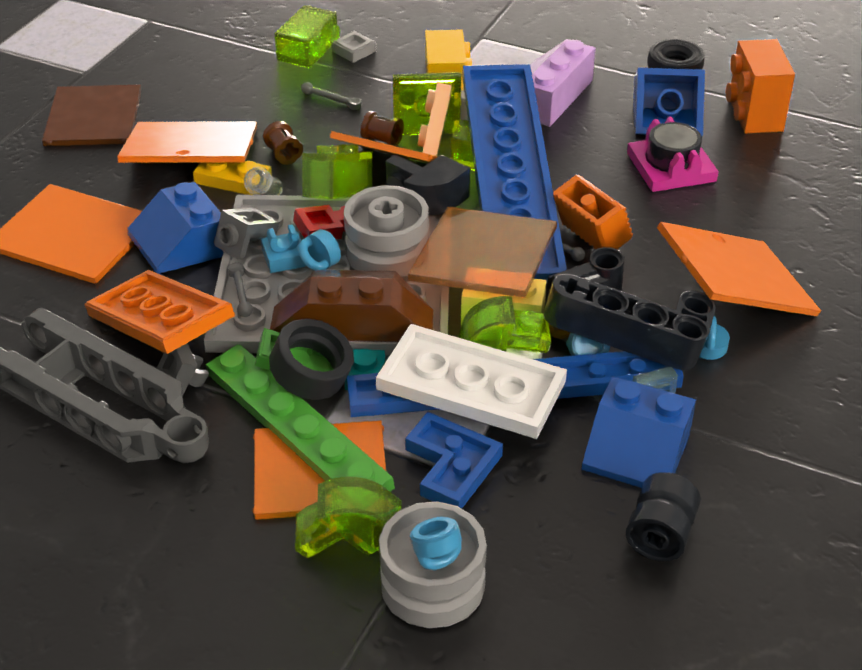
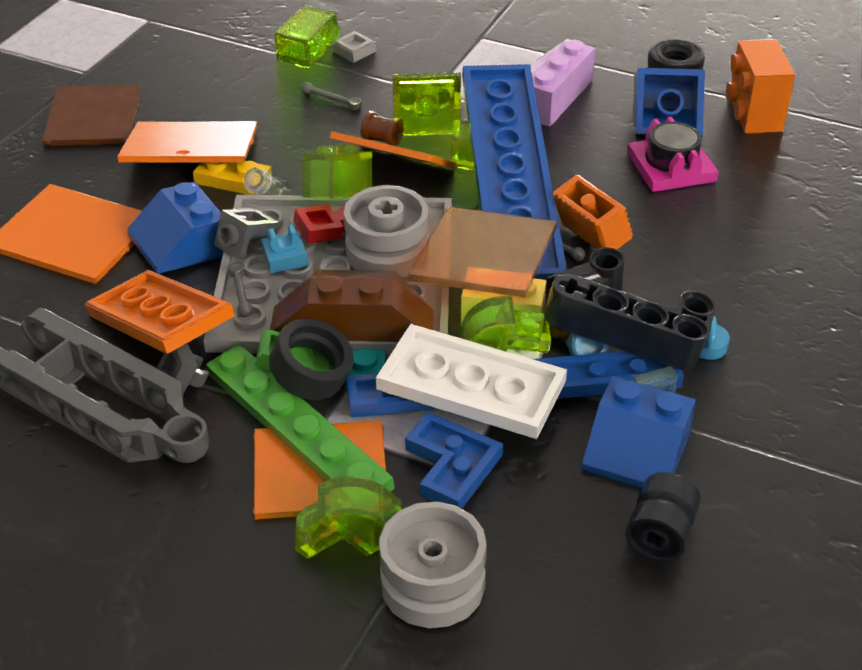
reddish brown bush [263,121,304,165] -> none
dark azure tile [298,229,341,271] -> none
black brick [386,155,470,216] -> none
dark azure tile [410,517,462,570] -> none
light nougat plate [417,82,452,157] -> none
yellow brick [425,30,472,91] -> none
orange piece [657,222,821,316] -> none

